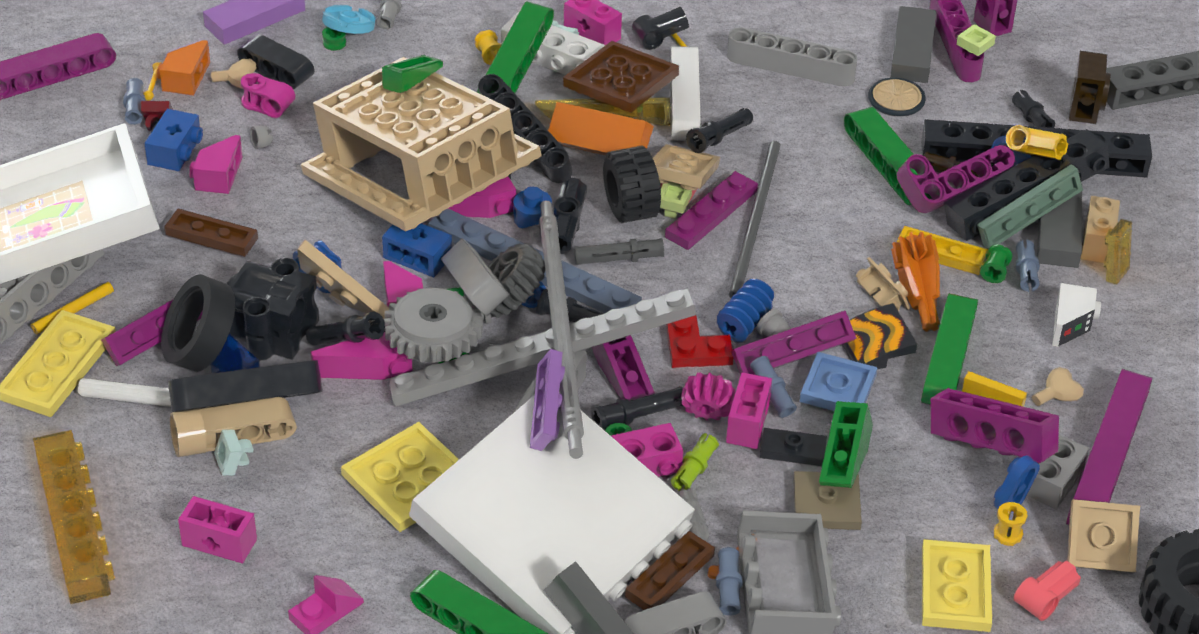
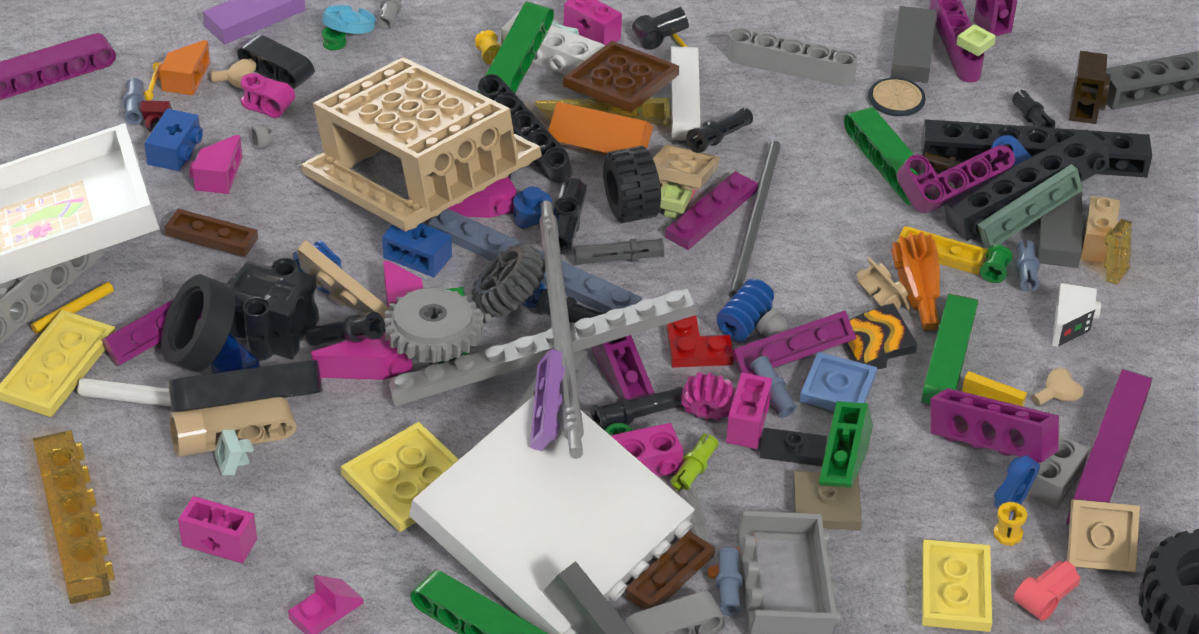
green slope [382,55,443,93] -> none
light grey beam [441,238,509,316] -> none
yellow piece [1006,125,1068,160] -> none

